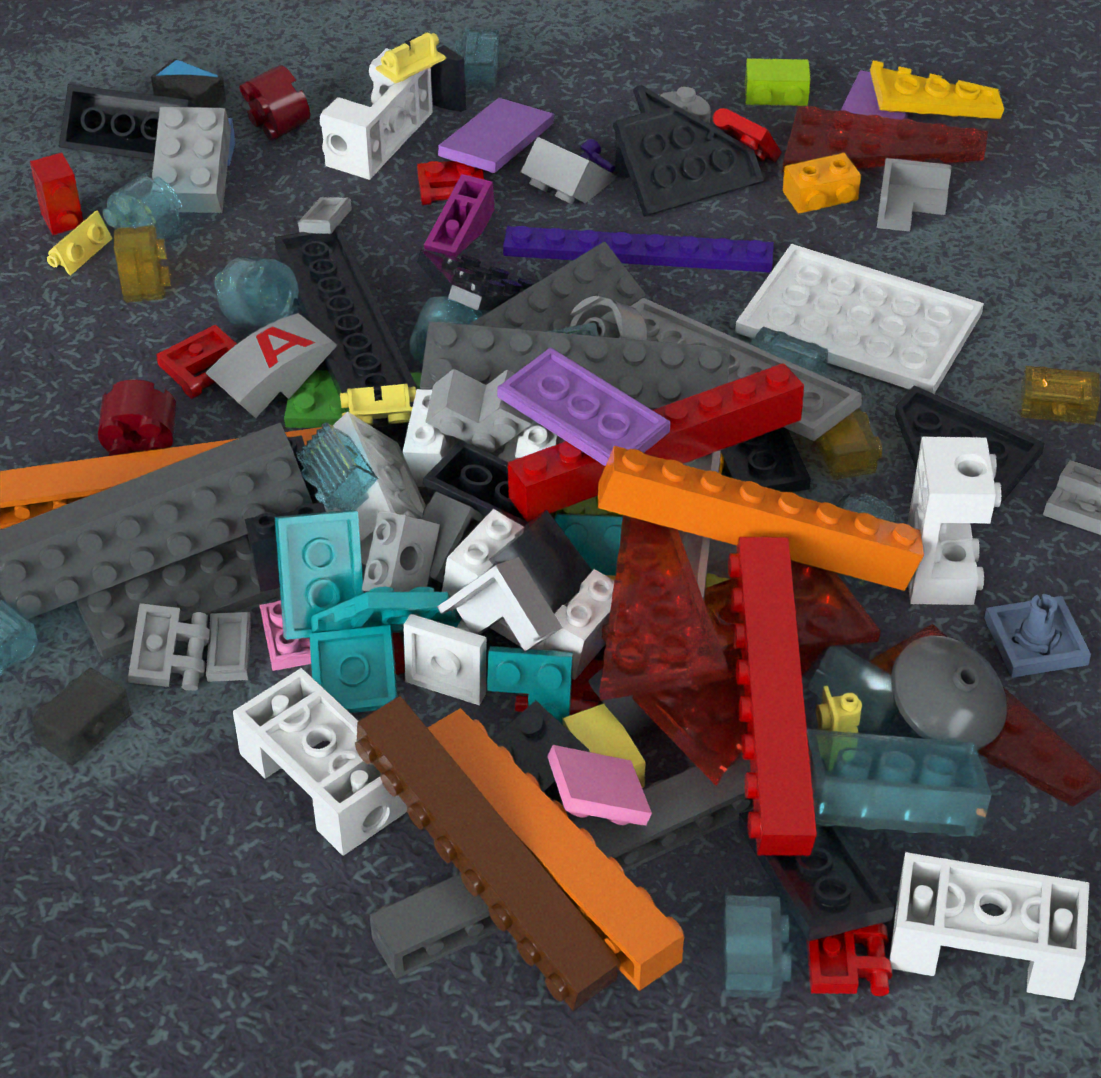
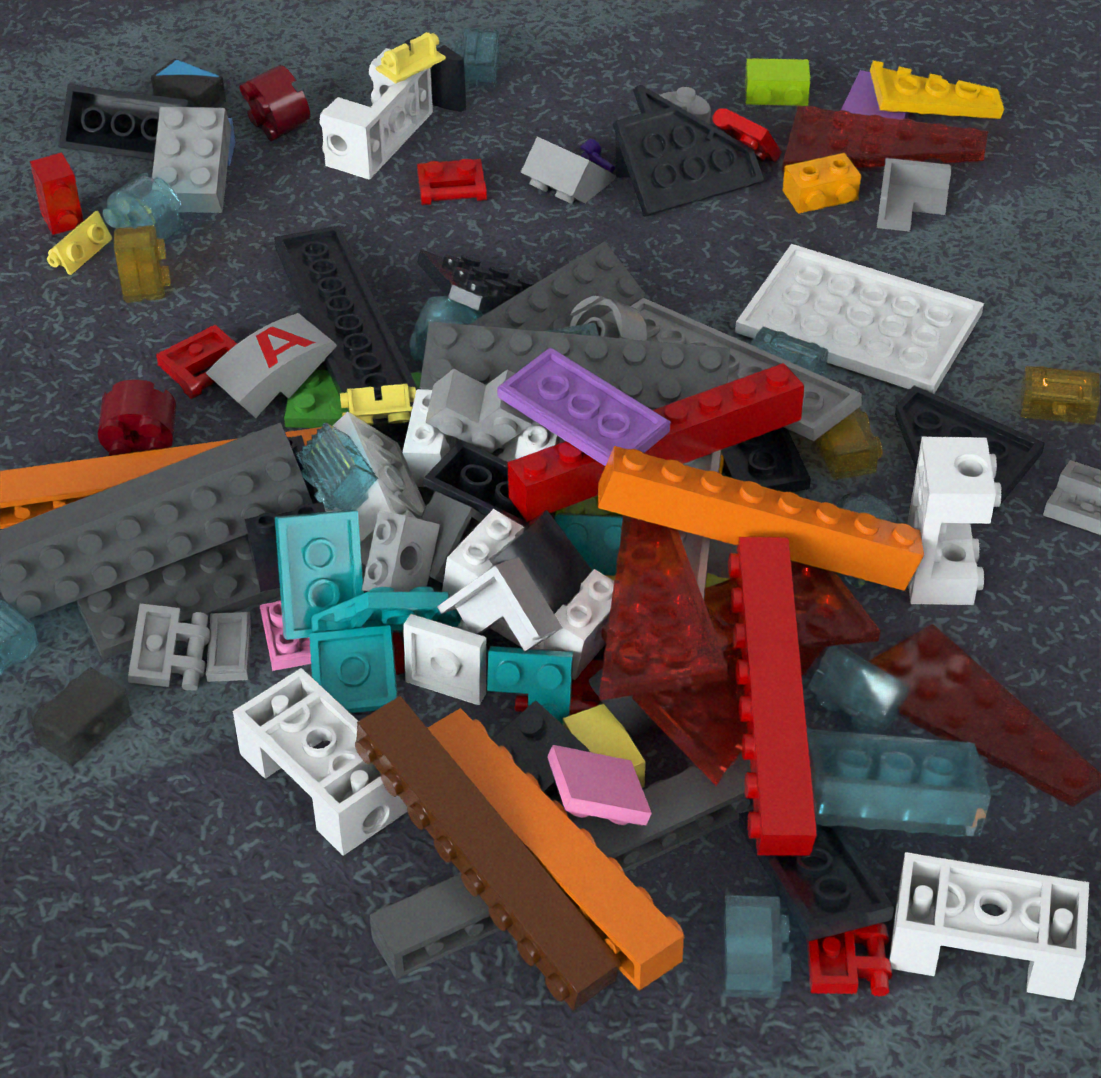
clear light blue brick [214,256,299,328] -> none
light grey tile [298,197,352,234] -> none
magenta slope [424,174,495,257] -> none
medium lavender tile [438,98,554,173] -> none
dark purple plate [503,226,774,273] -> none
light yellow hinge [812,686,862,771] -> none
dark grey dish [891,636,1007,753] -> none
sand blue plate [984,594,1091,678] -> none

